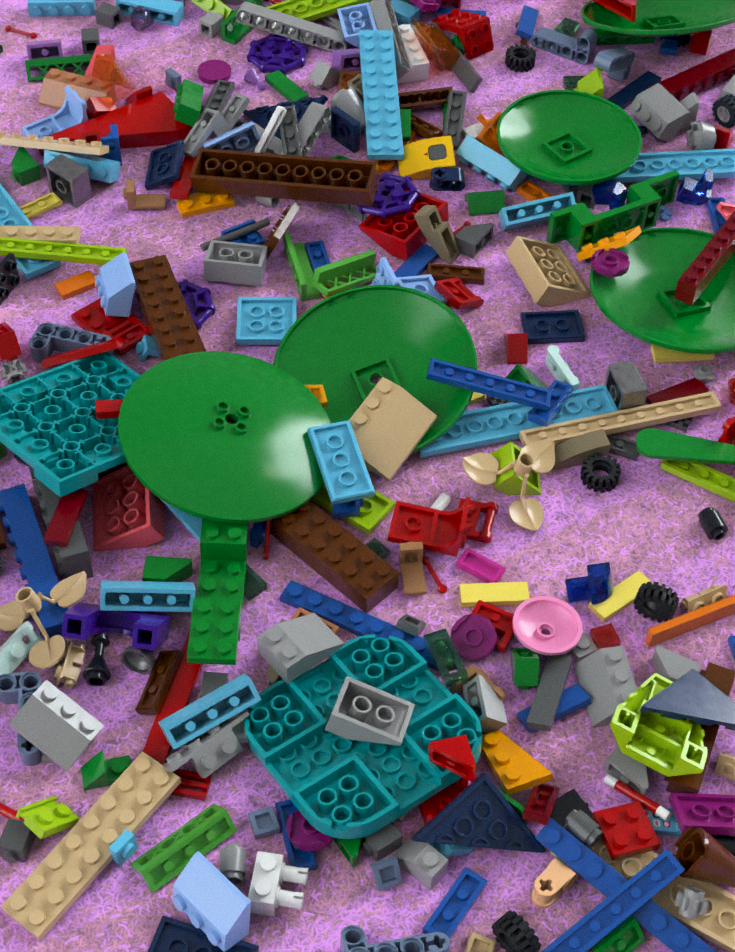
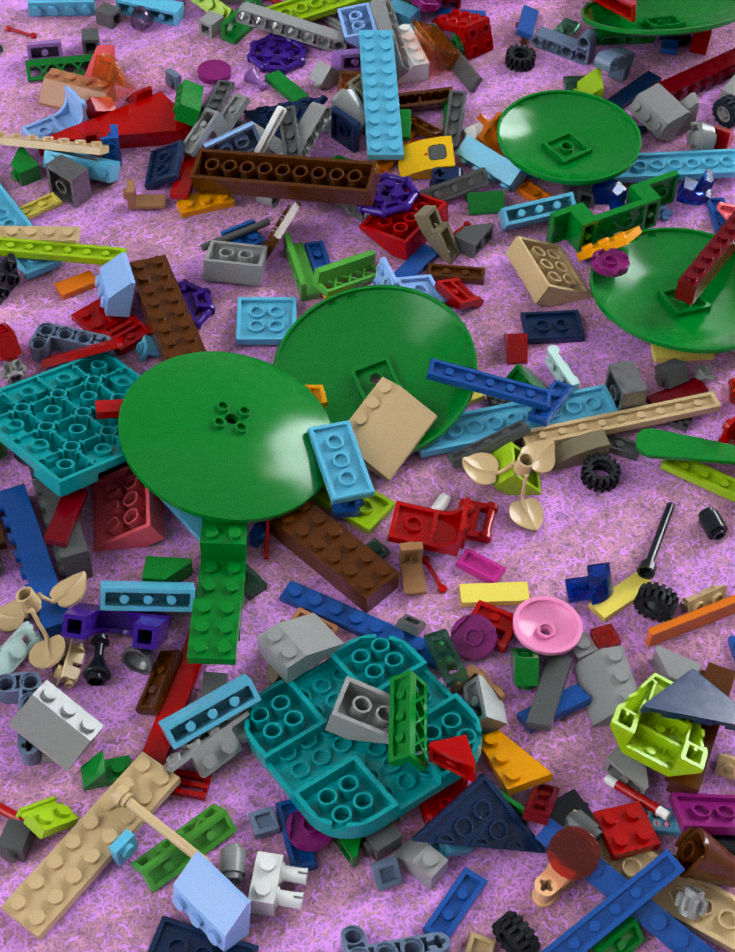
none -> tan piece [110,784,212,863]
none -> green fence [388,670,427,772]
none -> dark grey tile [420,167,490,201]
none -> dark grey tile [447,420,532,469]
none -> clear red tile [548,827,600,880]
none -> black piece [637,502,675,579]
none -> dark grey brick [654,358,689,389]

